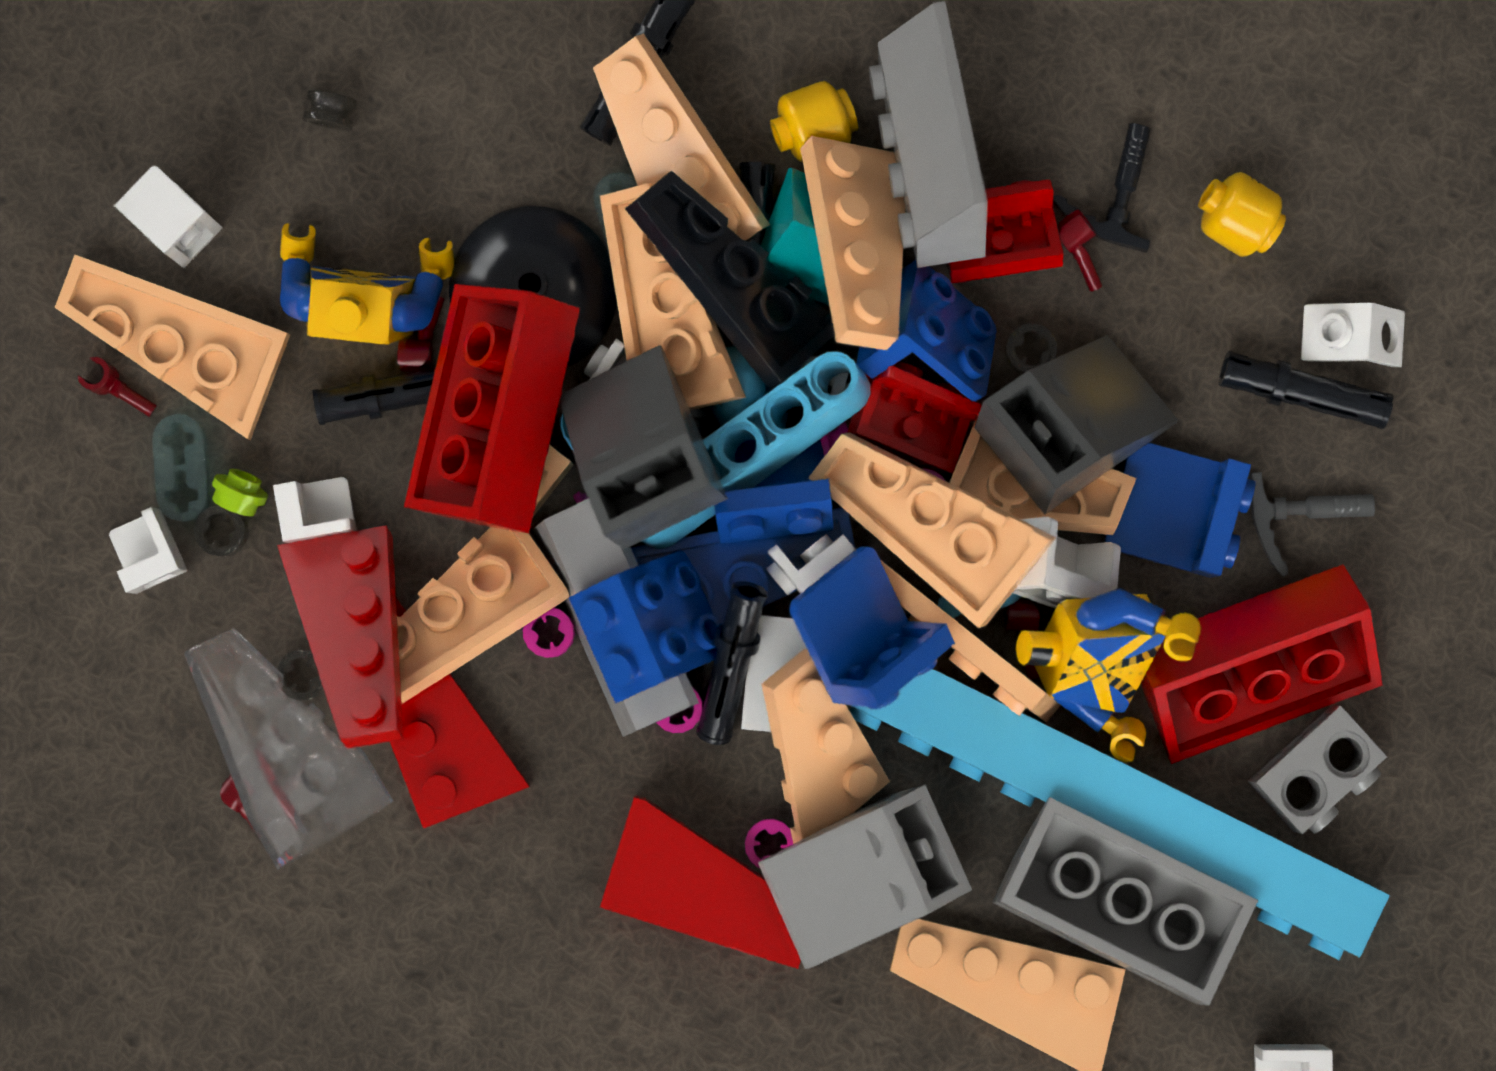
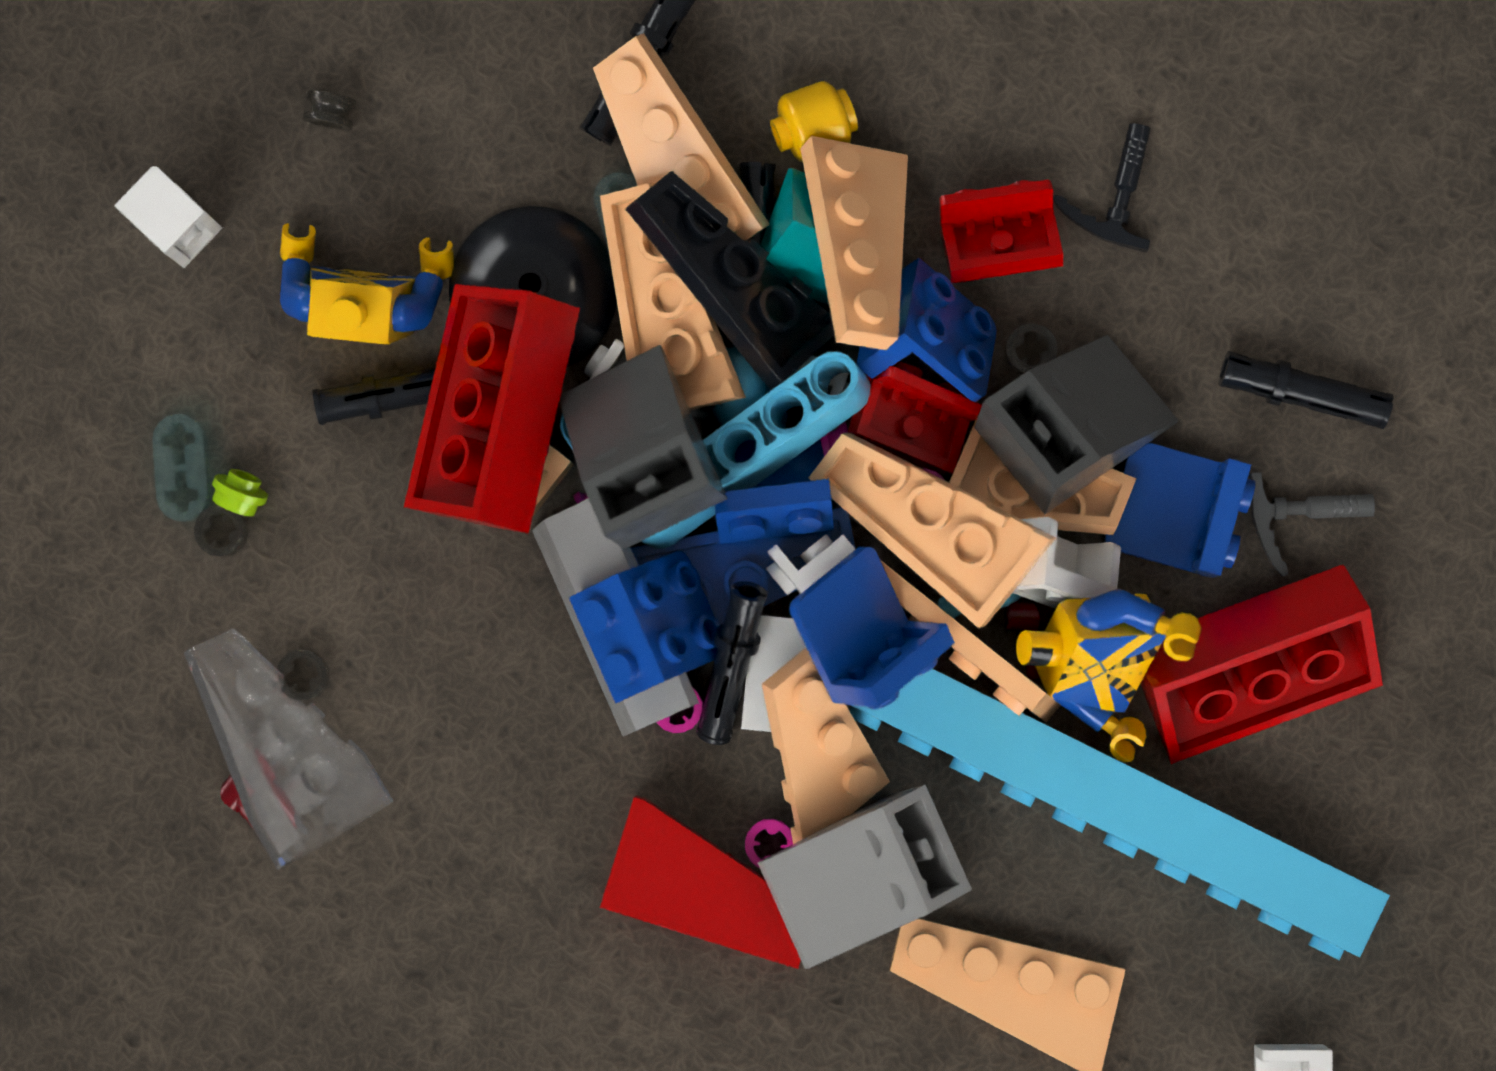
light nougat wing [55,255,290,441] -> none
dark red hand [77,357,157,417] -> none
white panel [109,507,188,594] -> none
white panel [273,477,357,543] -> none
red wing [277,525,404,749] -> none
red wing [390,596,531,829] -> none
dark red hand [397,297,445,372] -> none
light nougat wing [397,527,570,703] -> none
dark pink bush [523,608,575,658] -> none
light grey slope [869,1,987,268] -> none
light grey slope [992,797,1258,1005] -> none
dark red hand [1058,209,1102,291] -> none
yellow head [1198,172,1286,257] -> none
light grey brick [1248,705,1387,834] -> none
white bracket [1301,303,1405,367] -> none

